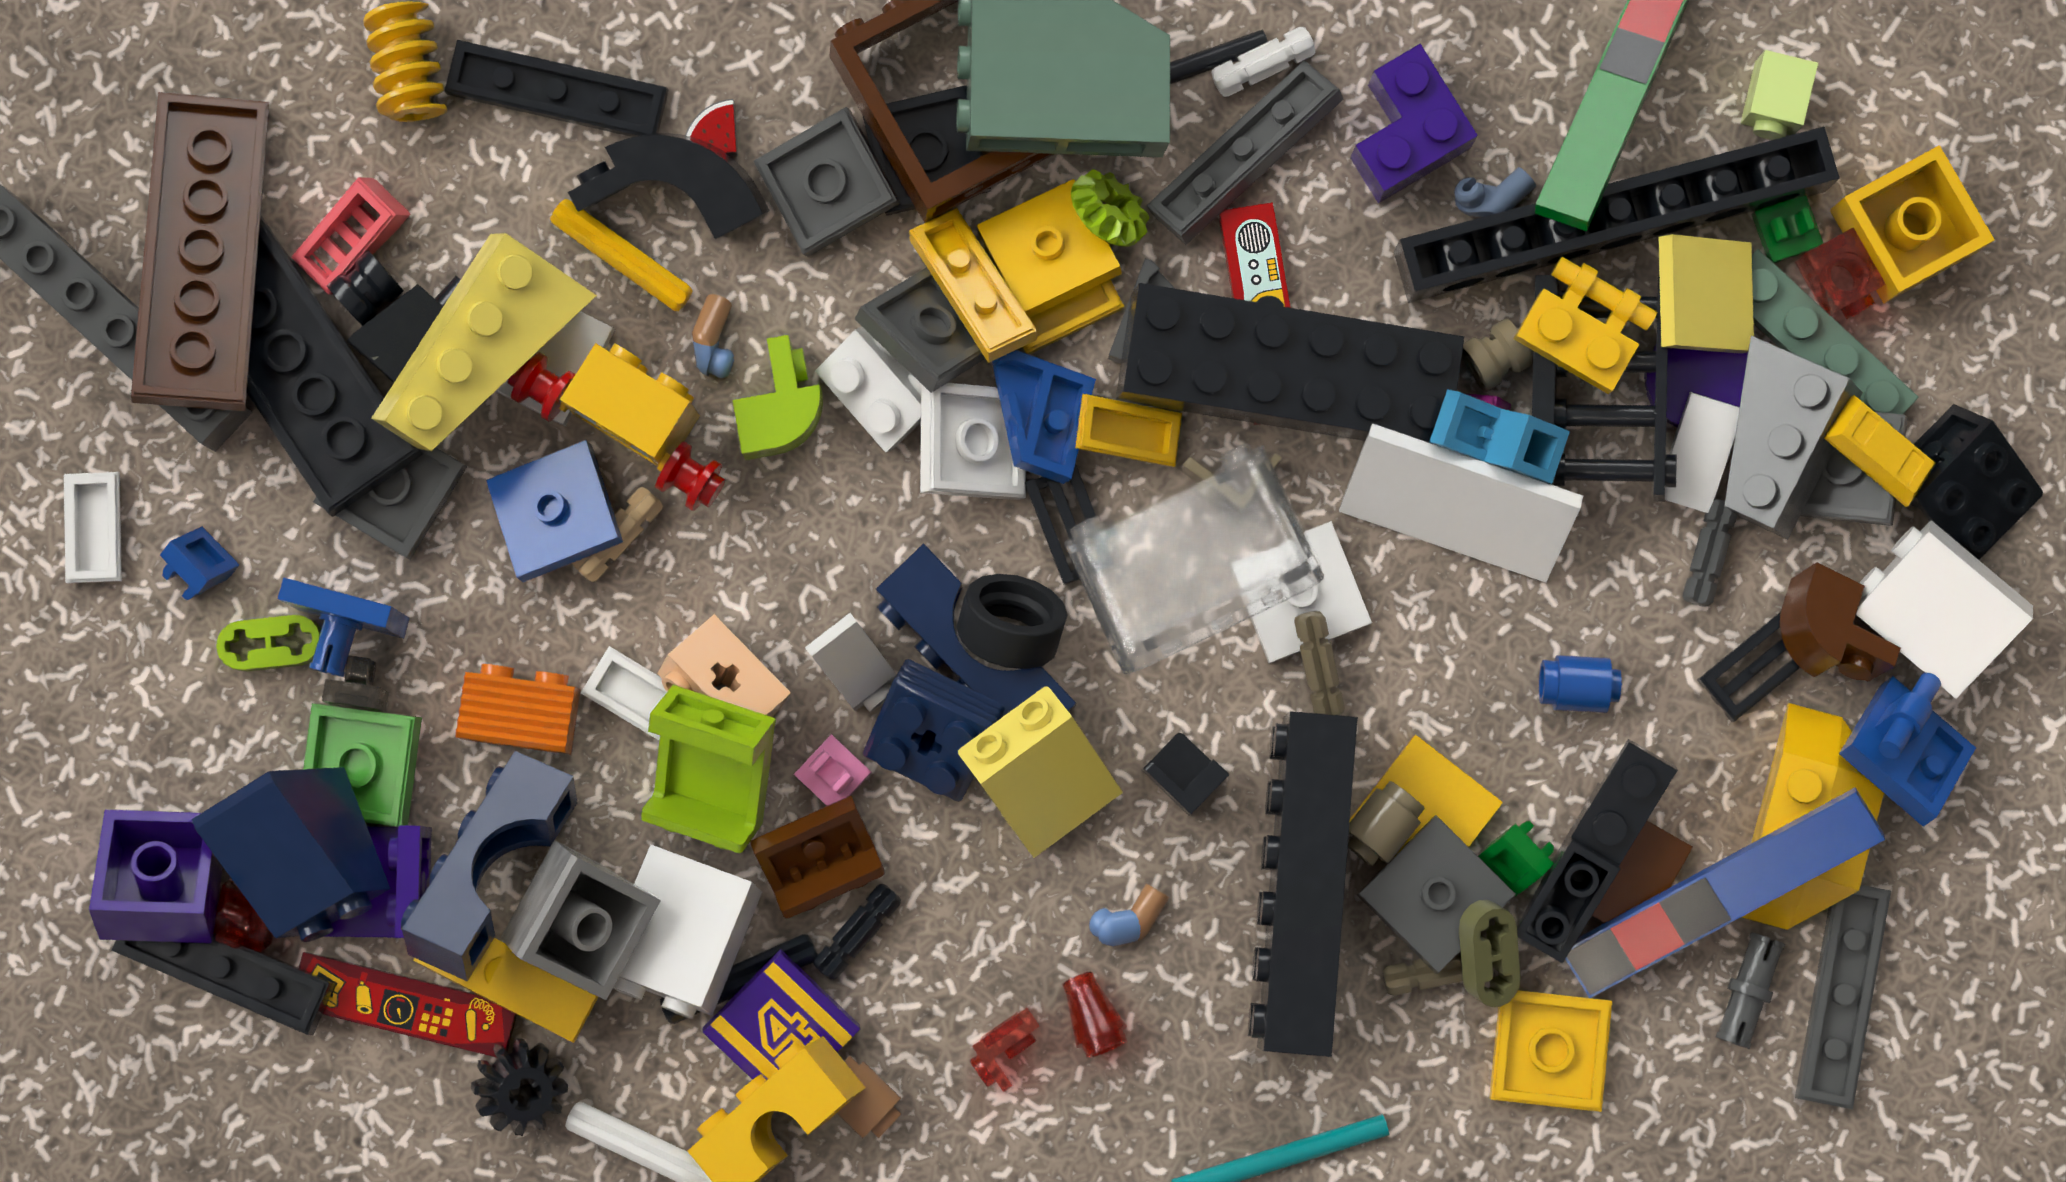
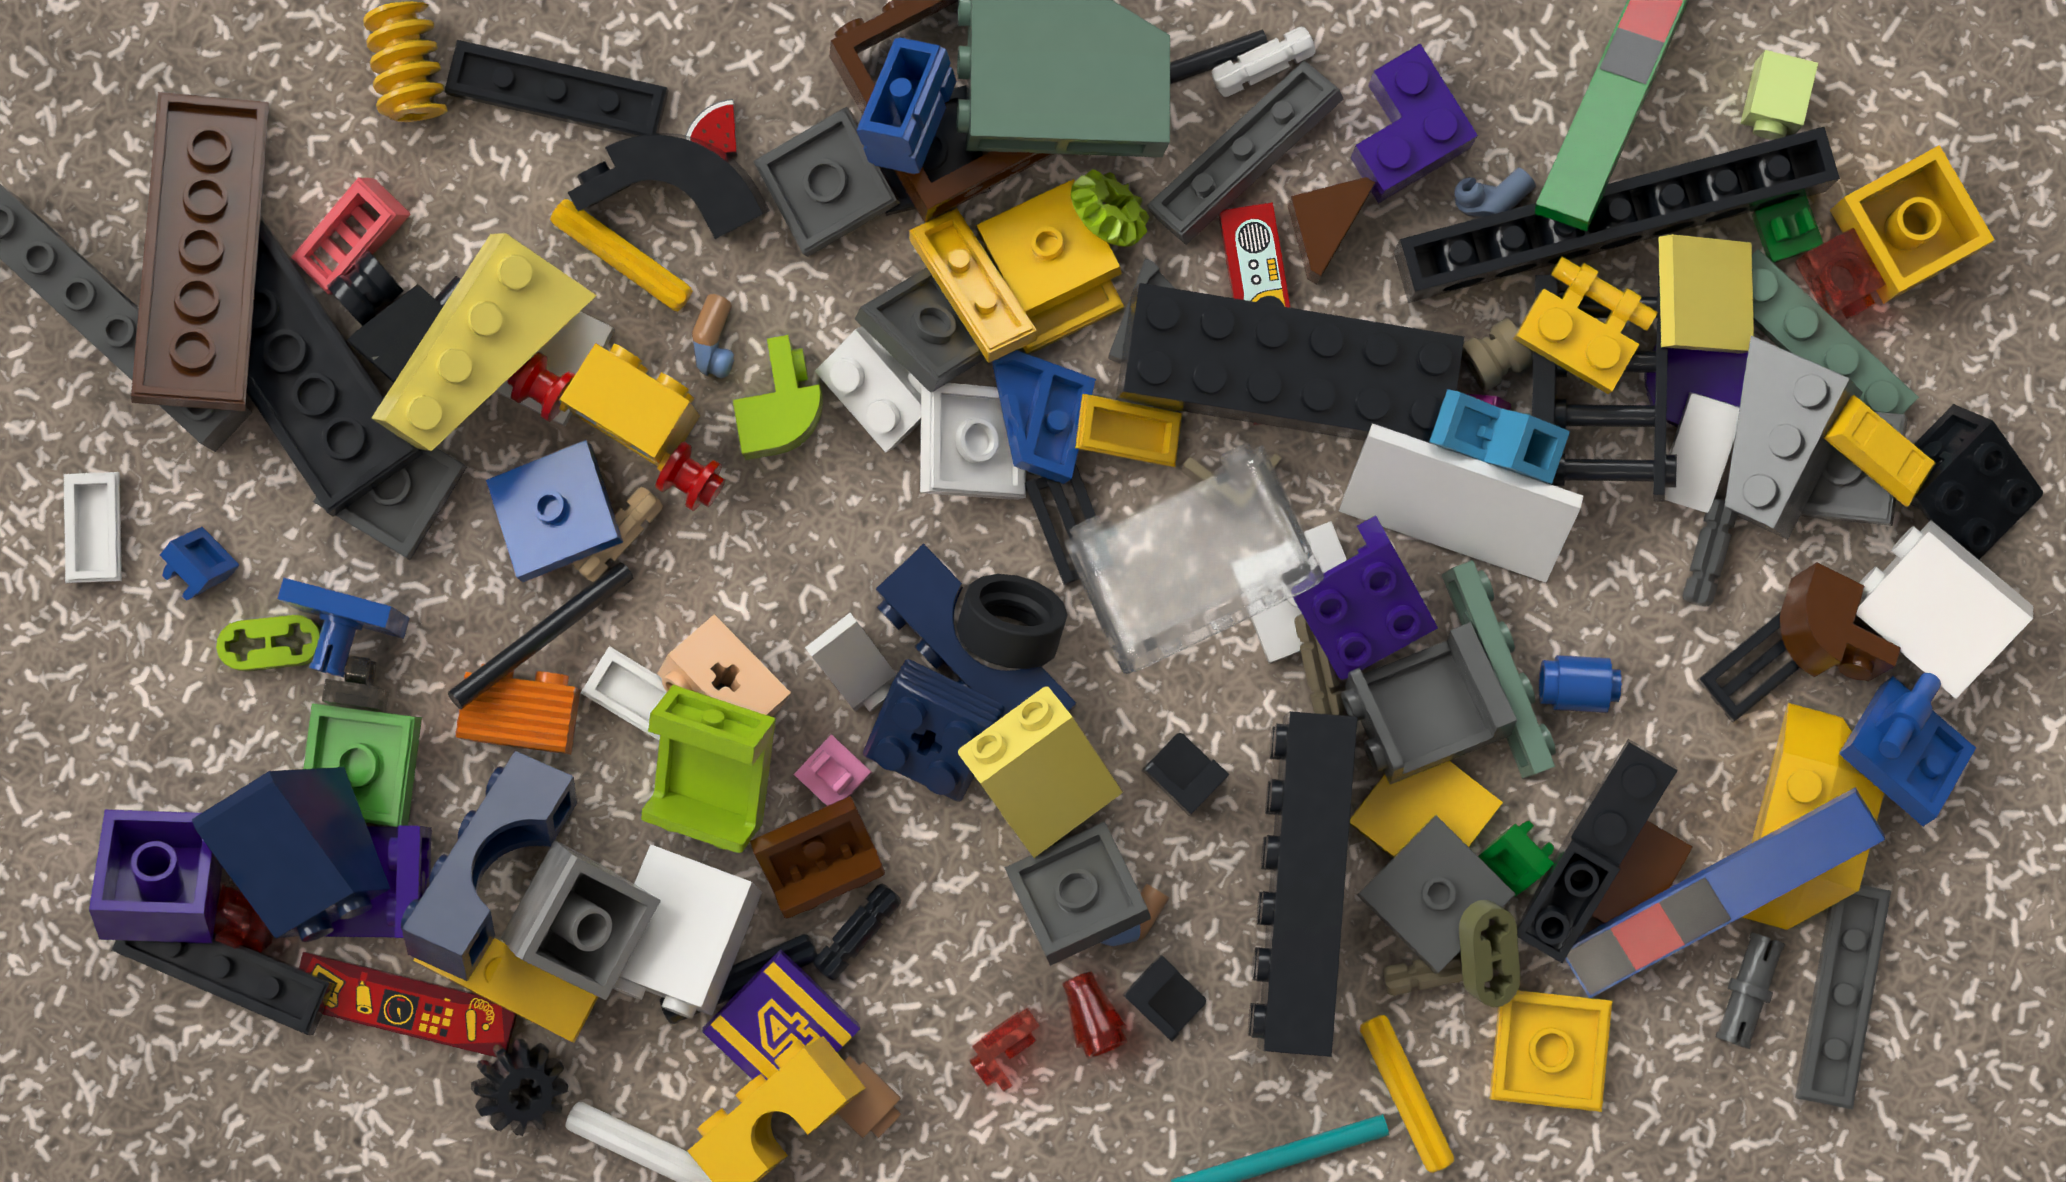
dark tan brick [1348,781,1425,866] -> none
none -> black bar [448,562,634,710]
none -> blue brick [856,37,957,174]
none -> dark grey plate [1004,821,1151,966]
none -> black panel [1123,955,1206,1042]
none -> reddish brown slope [1288,177,1375,285]
none -> dark purple bracket [1292,515,1438,680]
none -> dark grey panel [1341,622,1517,785]
none -> yellow axle [1360,1015,1454,1173]
none -> sand green plate [1442,560,1556,779]

